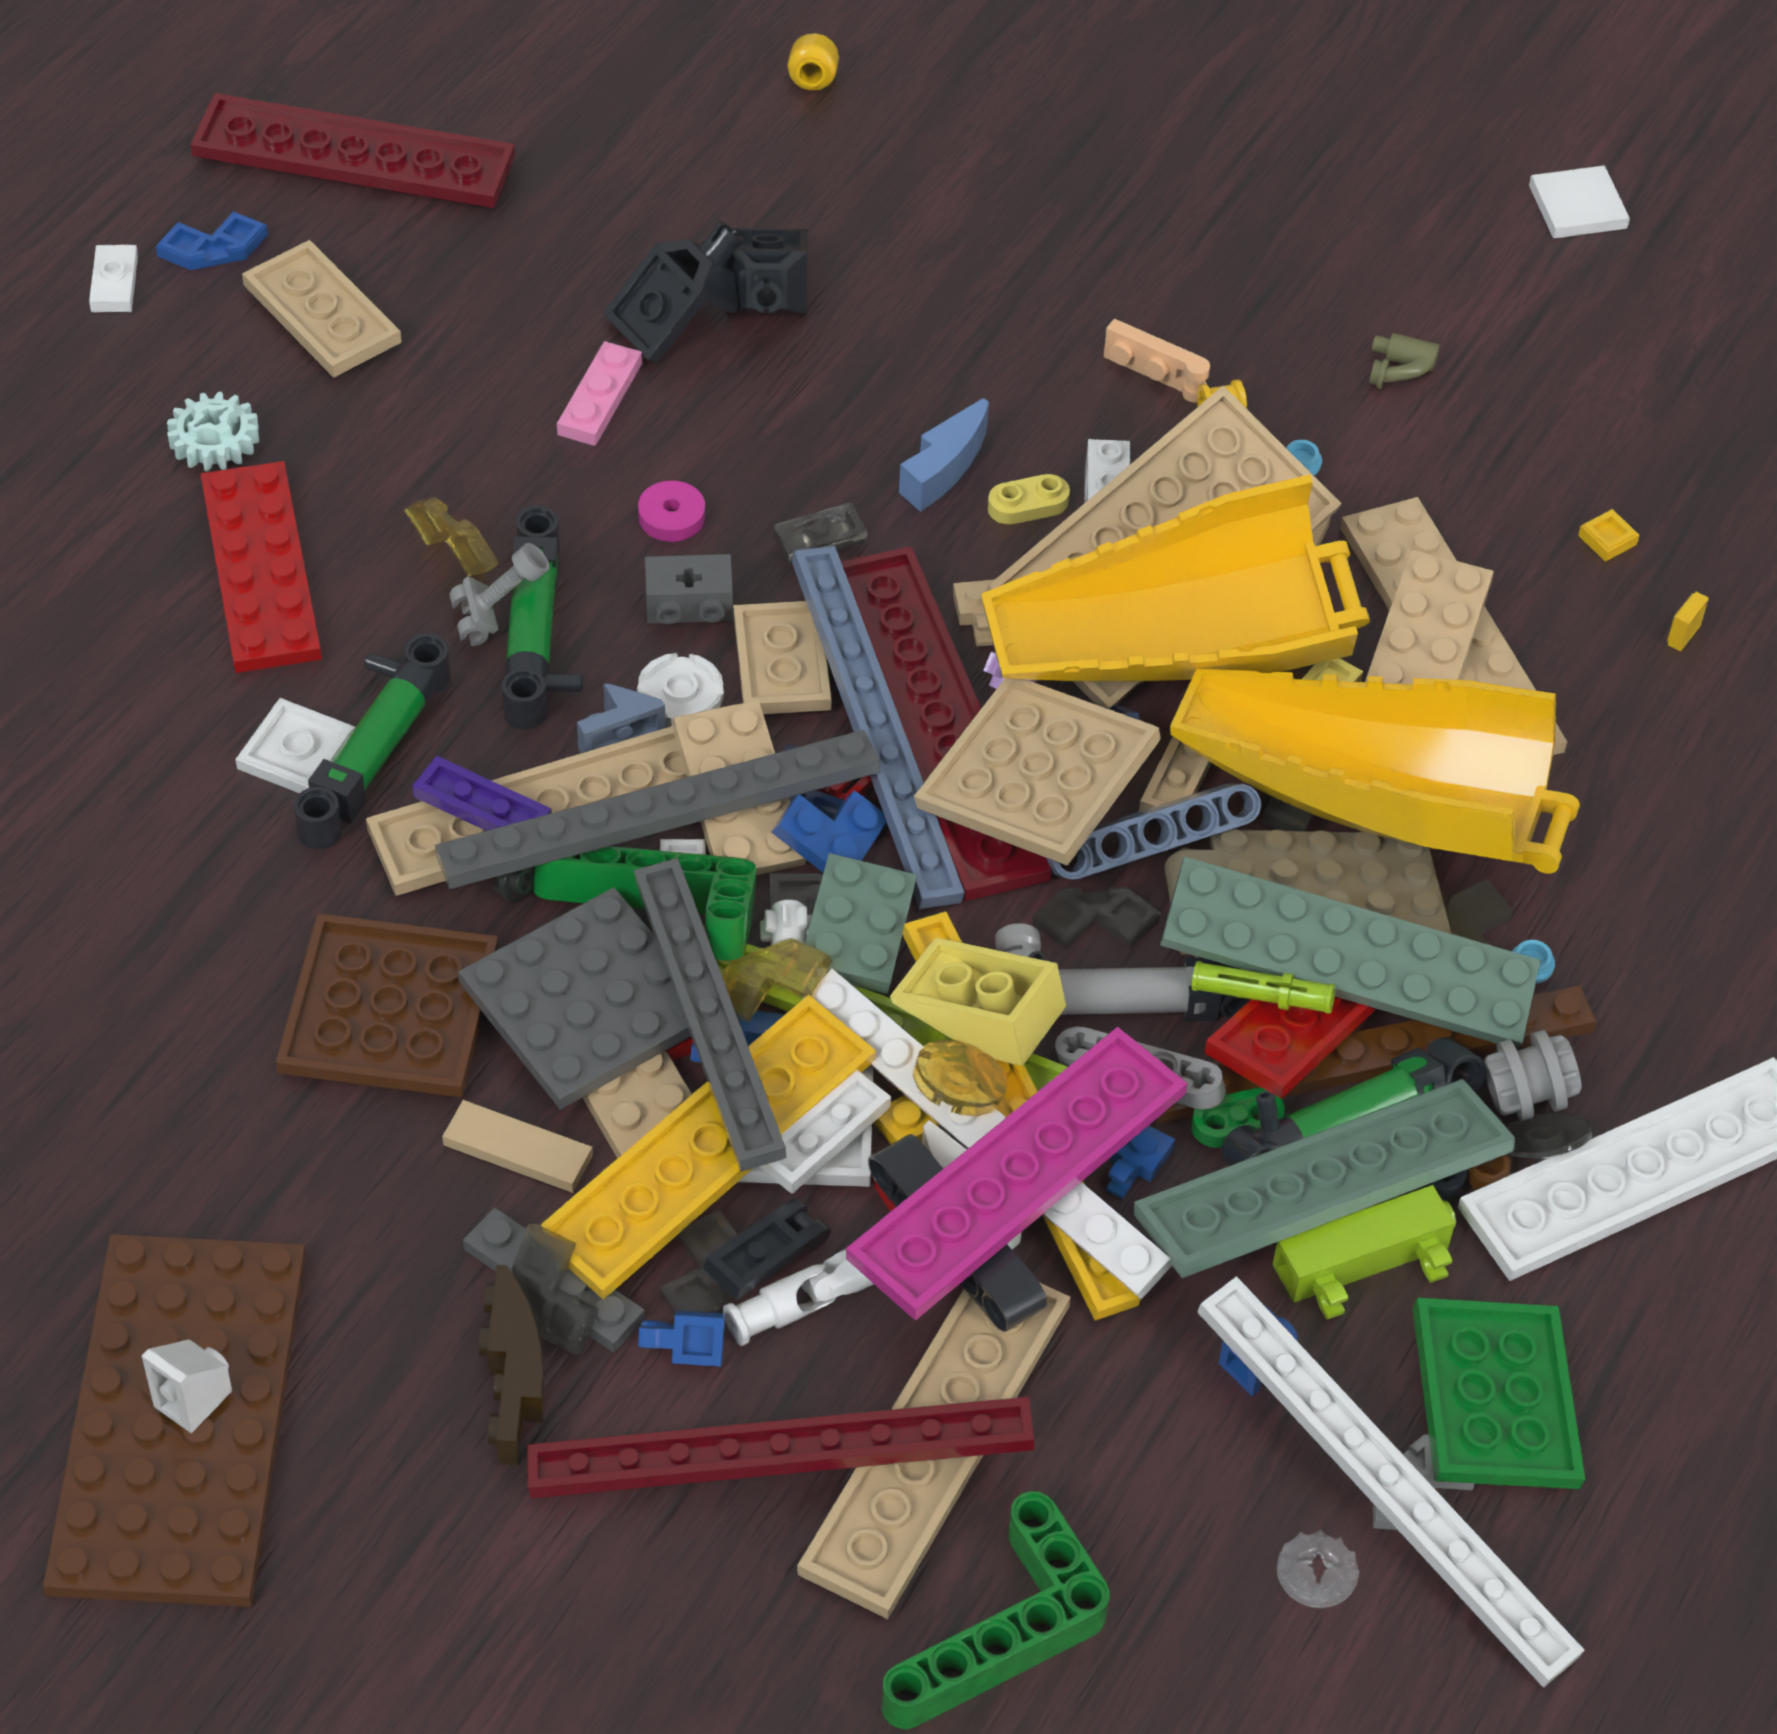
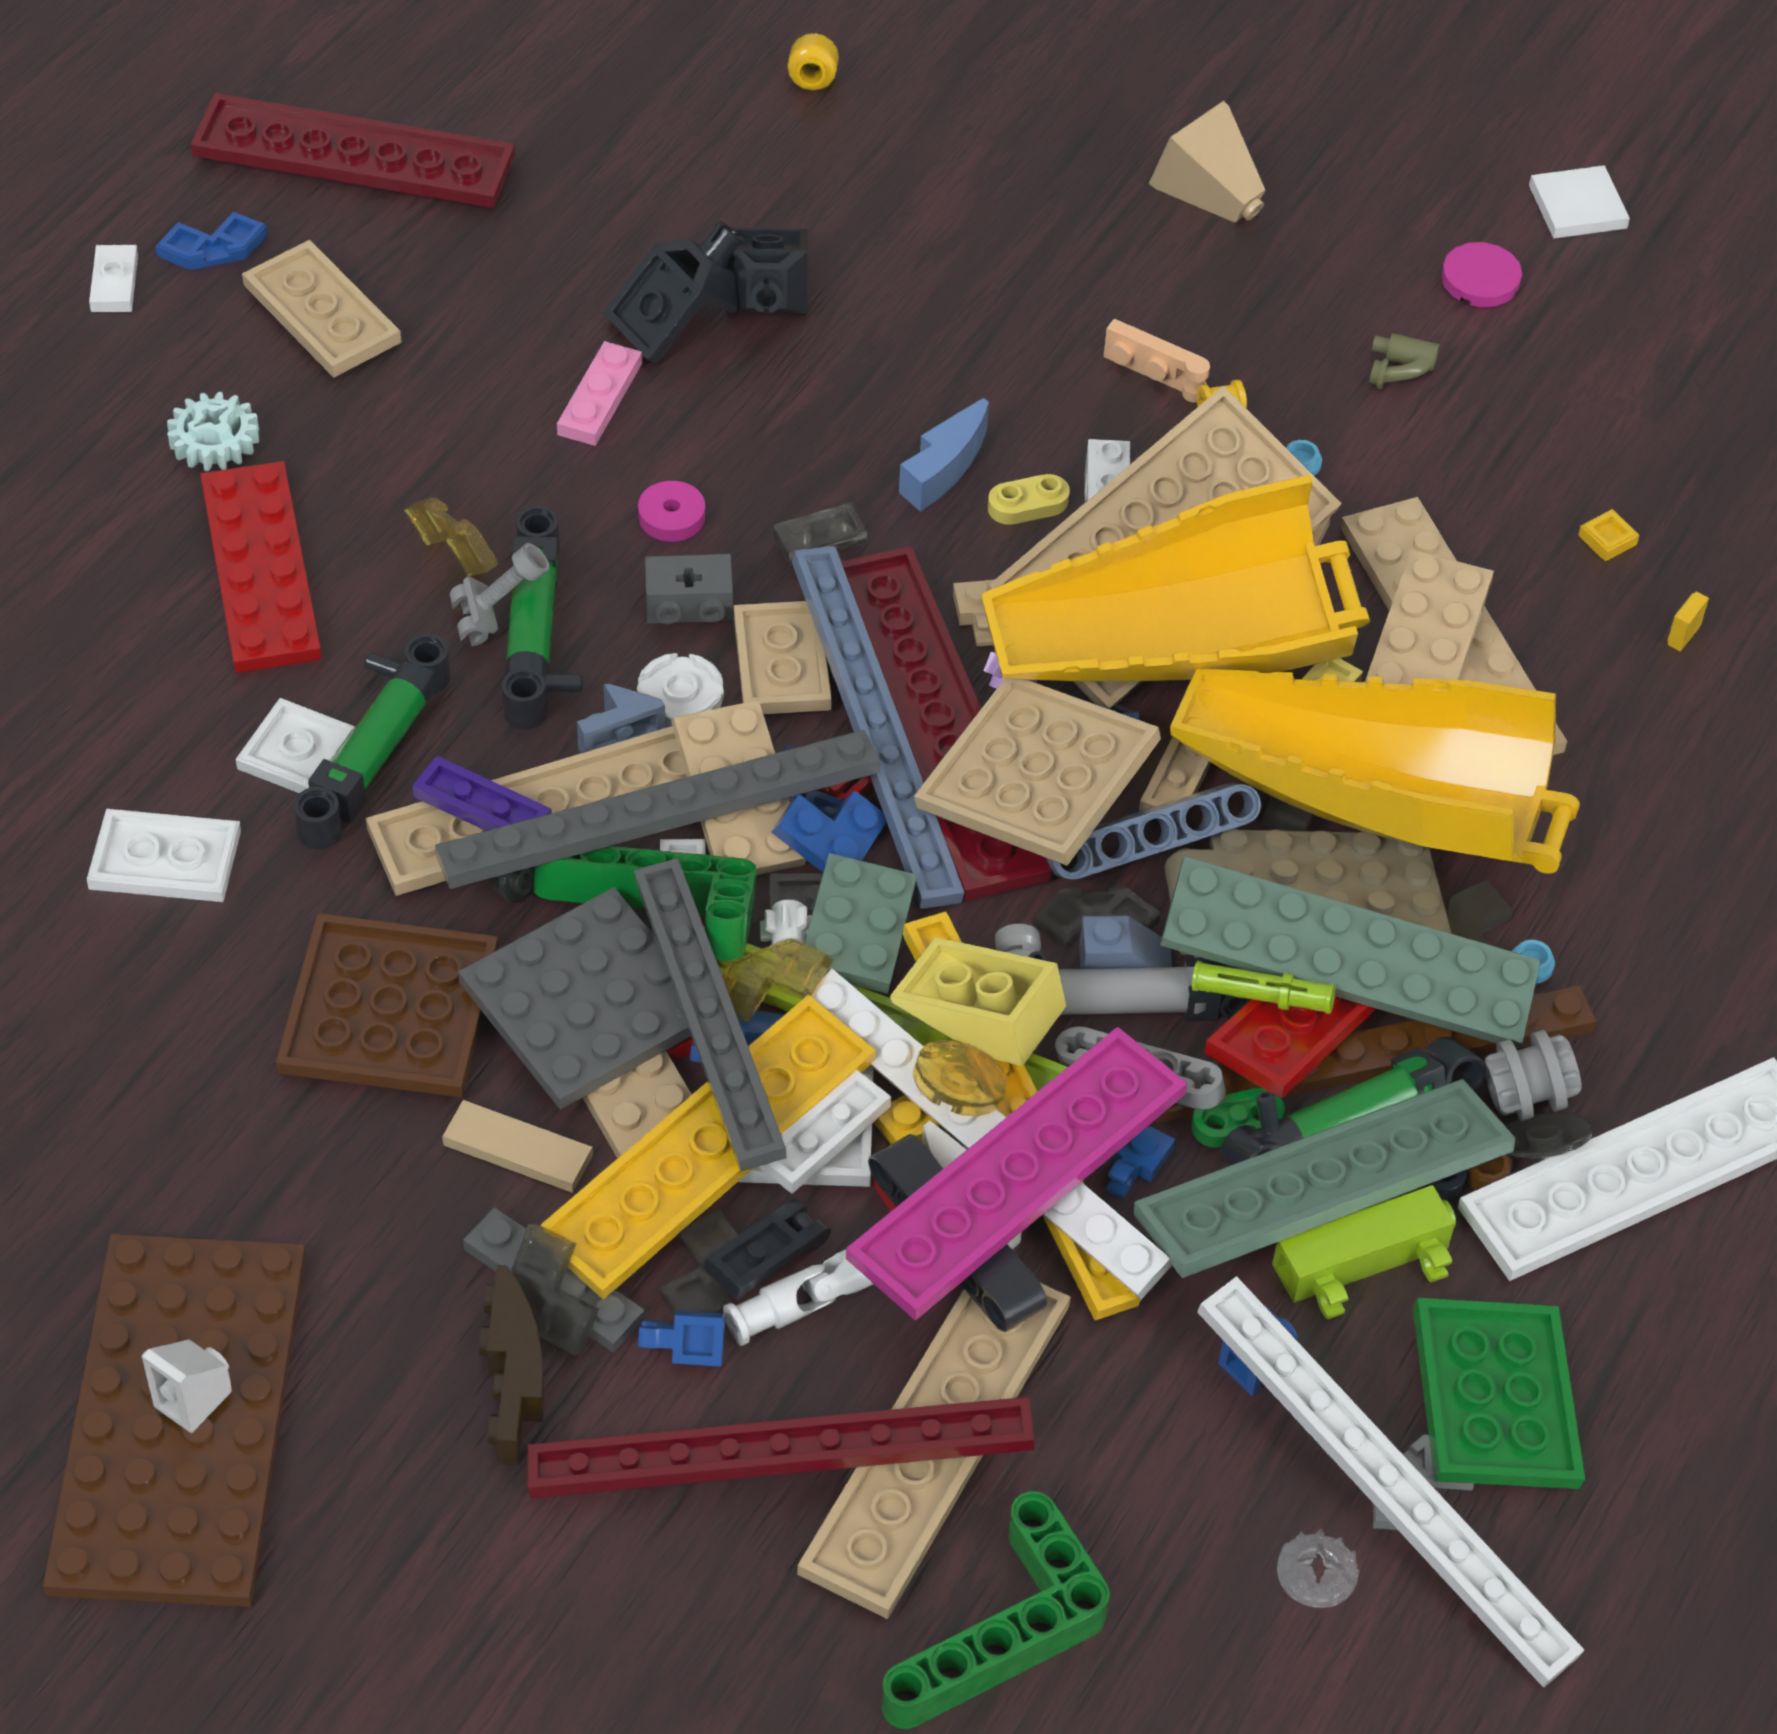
none -> white tile [87,809,241,902]
none -> sand blue slope [1079,916,1172,969]
none -> tan slope [1149,101,1265,223]
none -> dark pink tile [1441,242,1522,307]

